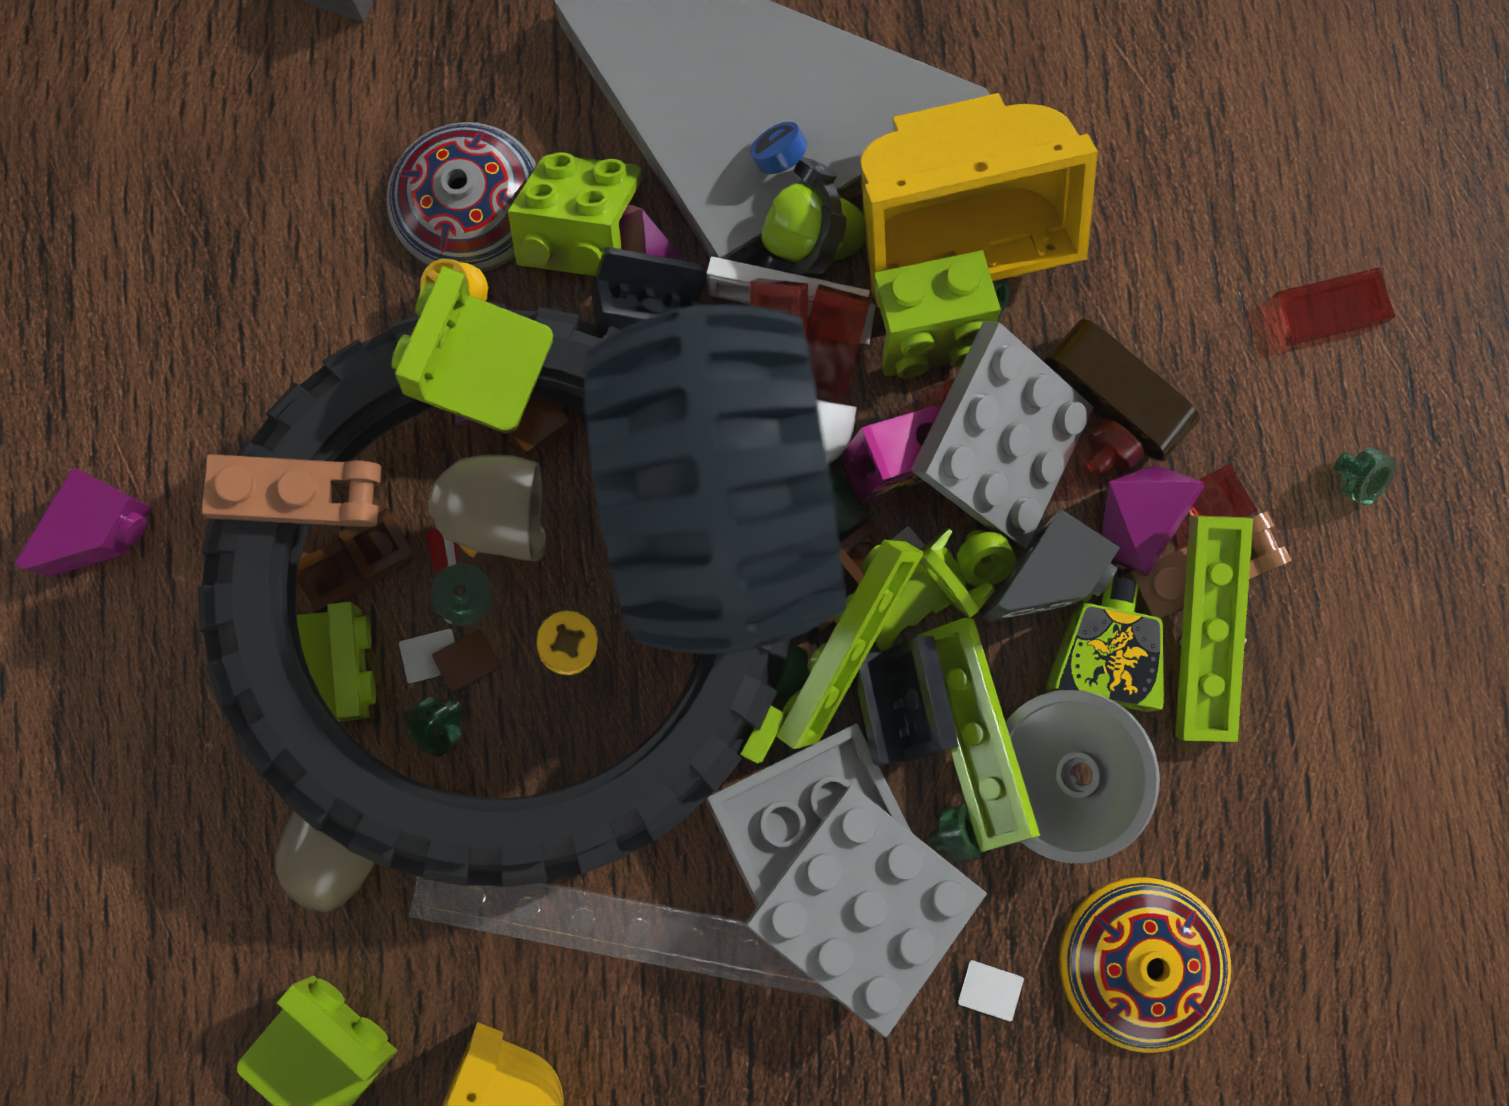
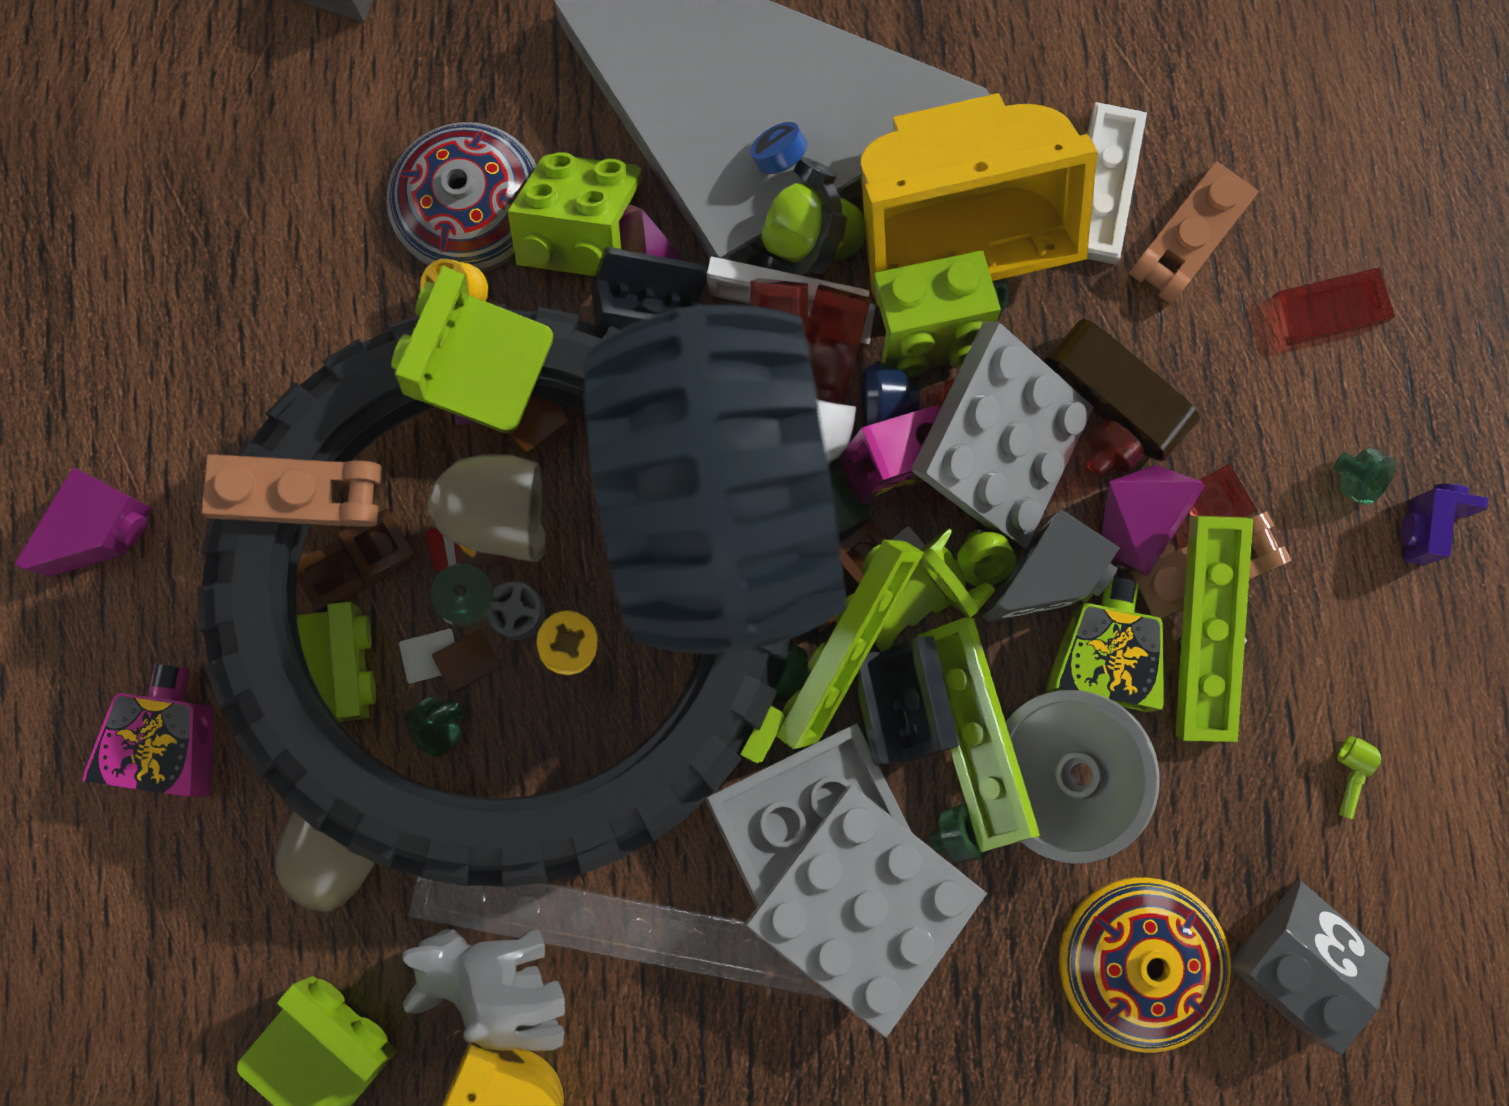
white sticker [958,960,1024,1021] -> none
none -> torso [82,664,214,797]
none -> light grey animal [402,929,565,1051]
none -> dark grey wheel [485,582,547,641]
none -> dark blue cone [861,361,920,427]
none -> white tile [1087,102,1147,265]
none -> nougat plate [1128,161,1259,305]
none -> dark grey slope [1231,880,1390,1056]
none -> lime hand [1337,736,1381,819]
none -> dark purple bracket [1401,483,1489,565]

